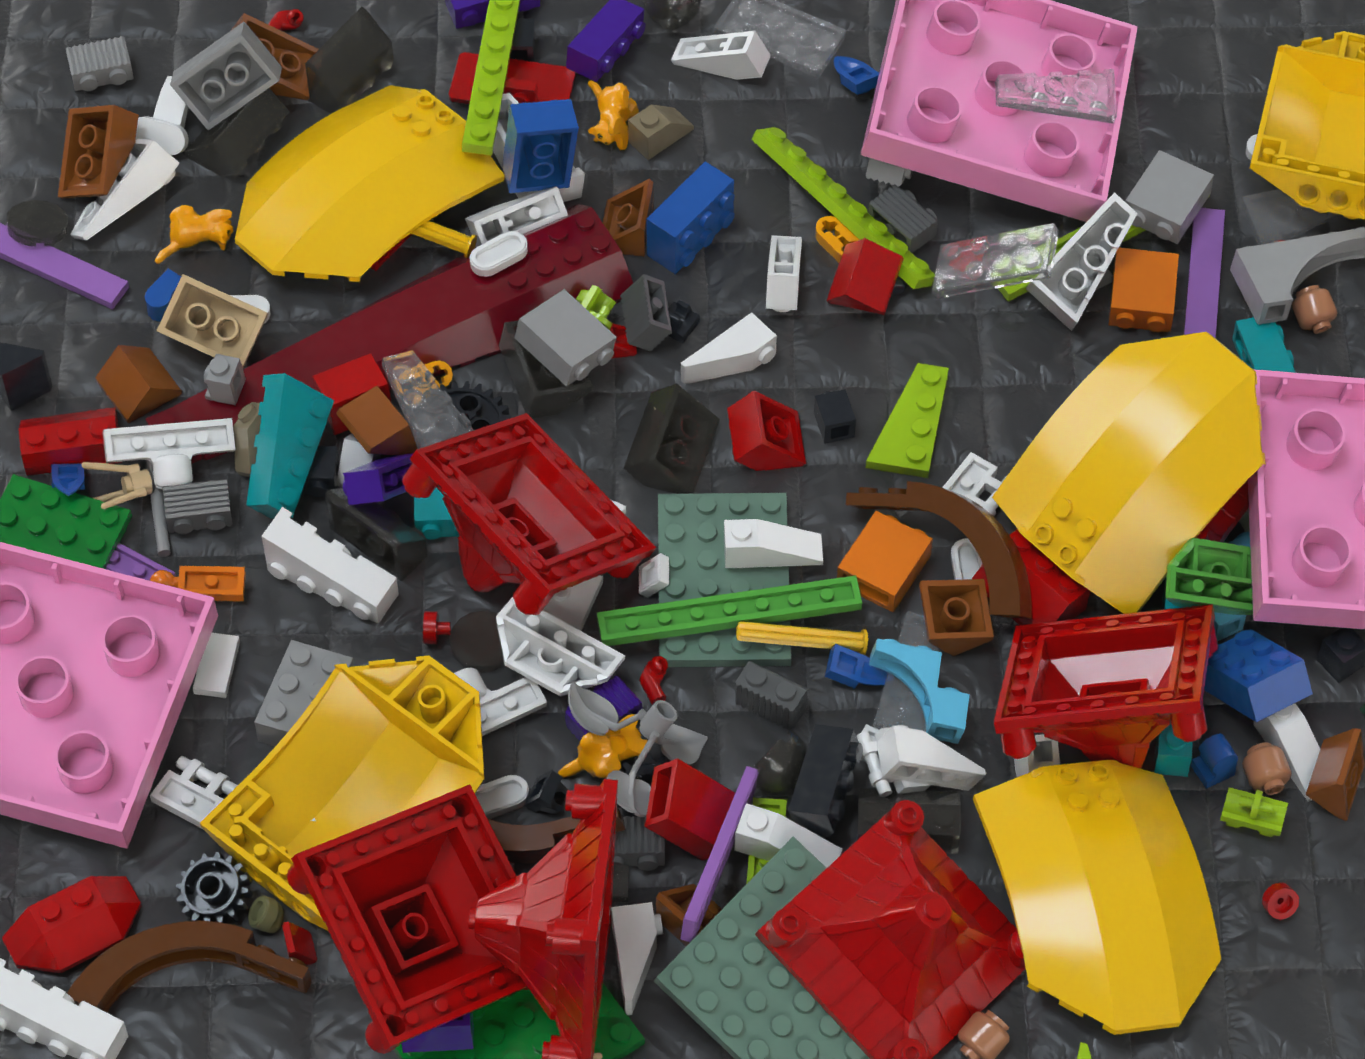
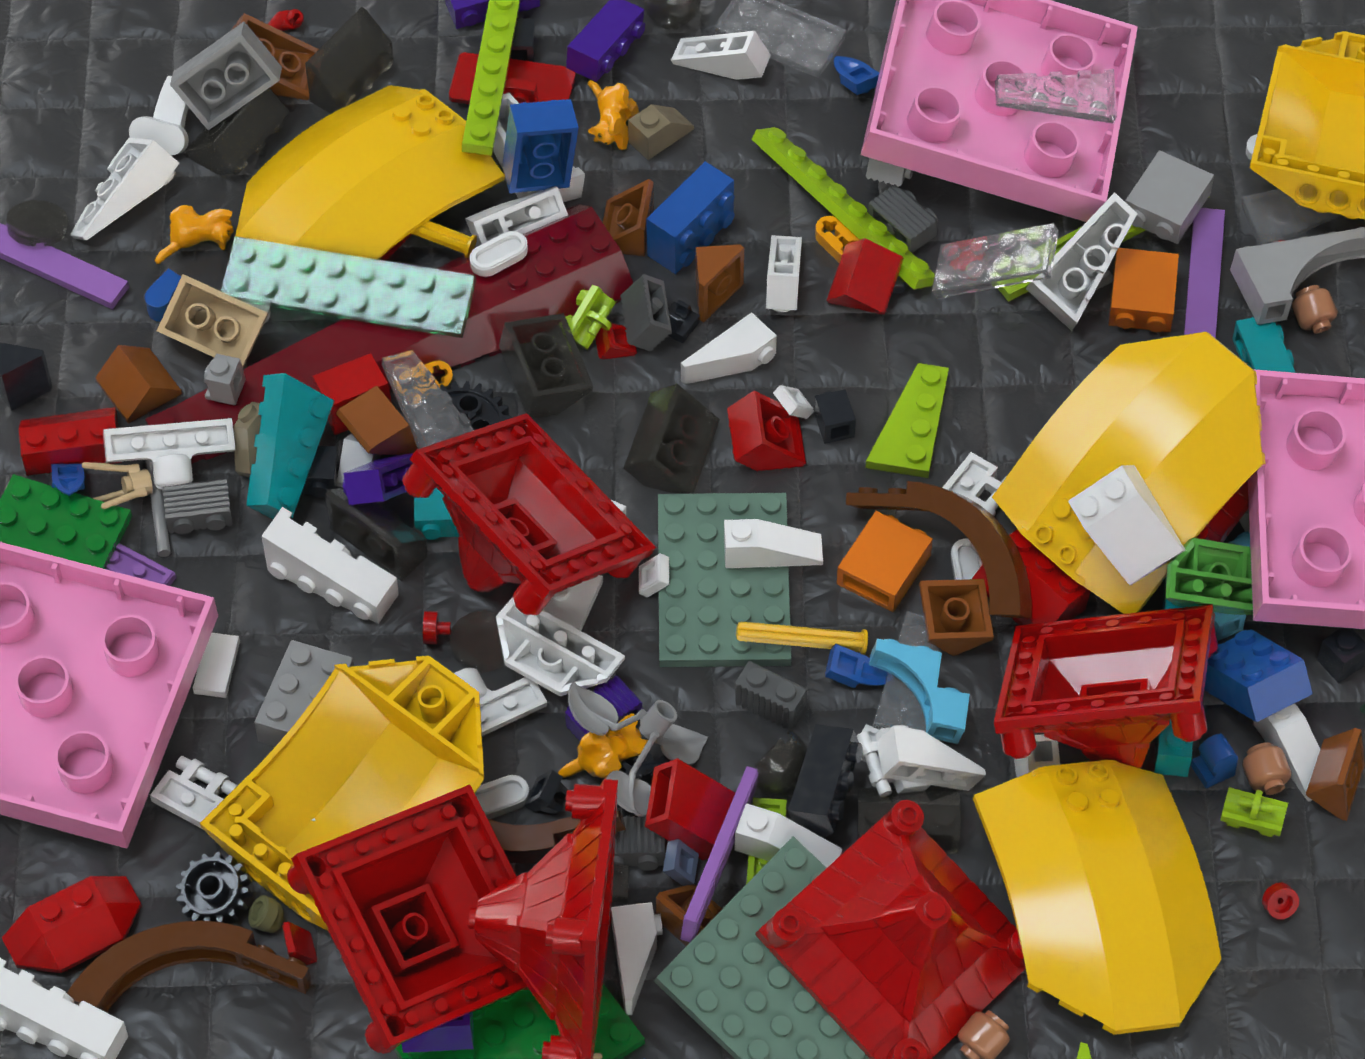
dark orange slope [58,105,139,199] -> none
light grey brick [66,36,134,91] -> none
orange plate [150,566,246,601] -> none
light grey brick [514,289,617,387] -> none
bright green plate [597,575,862,646] -> none
red arm [639,656,668,705] -> none
none -> clear green plate [221,236,477,338]
none -> sand blue plate [663,839,699,886]
none -> dark orange slope [696,244,744,323]
none -> white tile [773,385,814,419]
none -> white slope [1068,465,1185,585]

